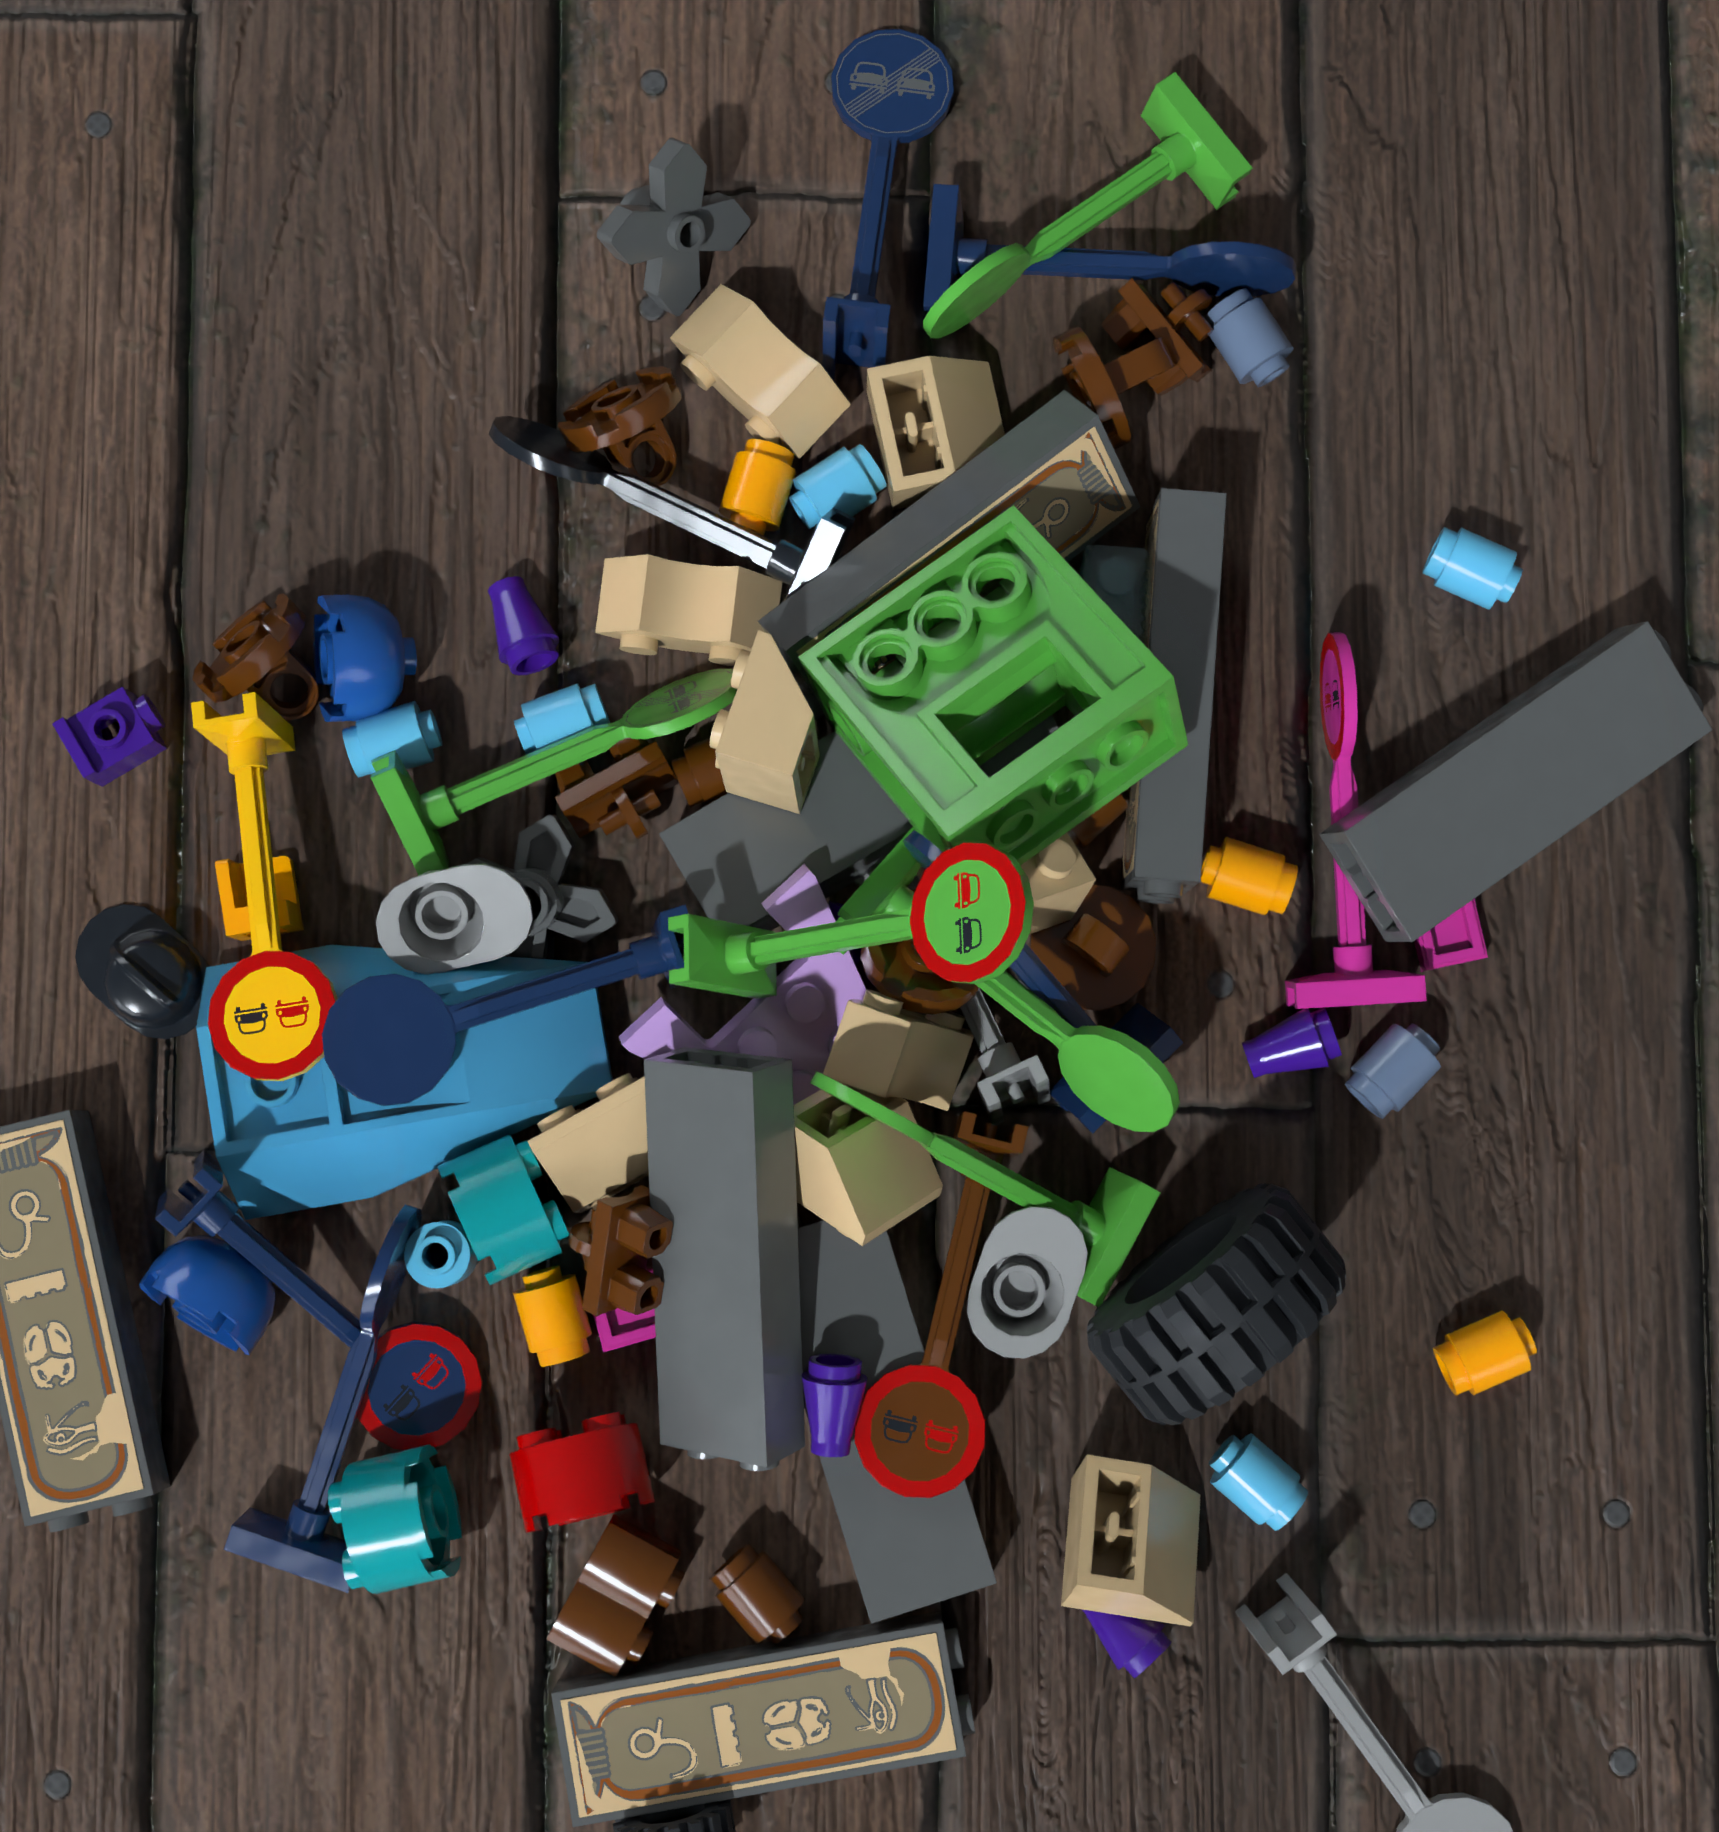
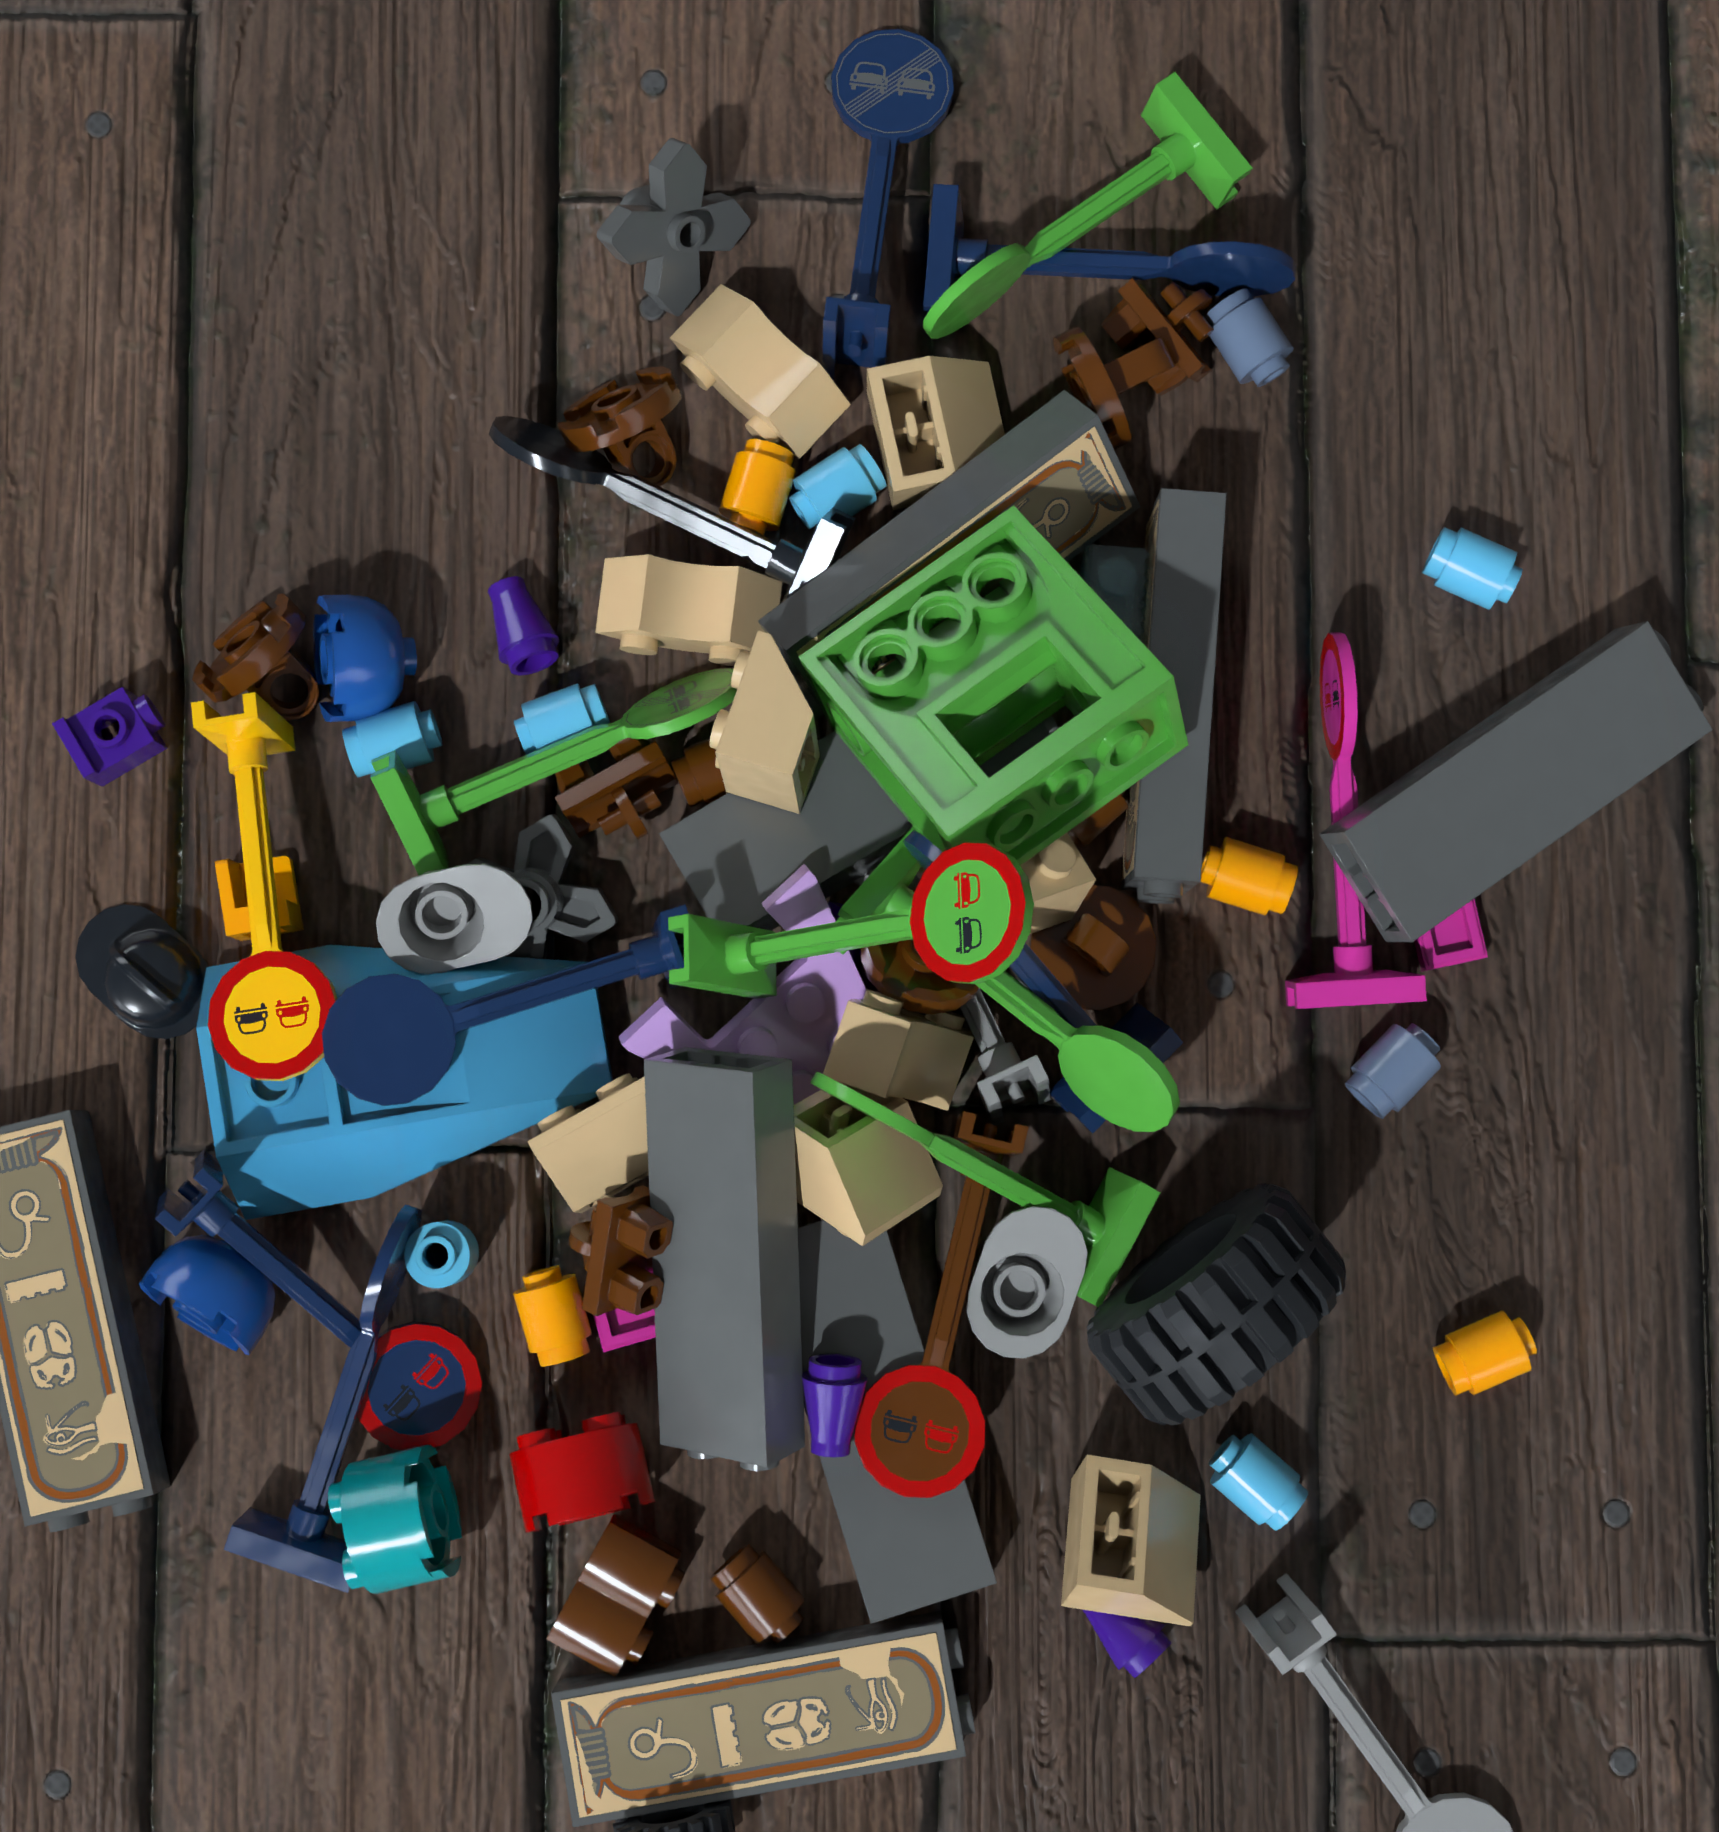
teal brick [437,1134,570,1286] -> none
dark purple cone [1242,1007,1342,1078] -> none

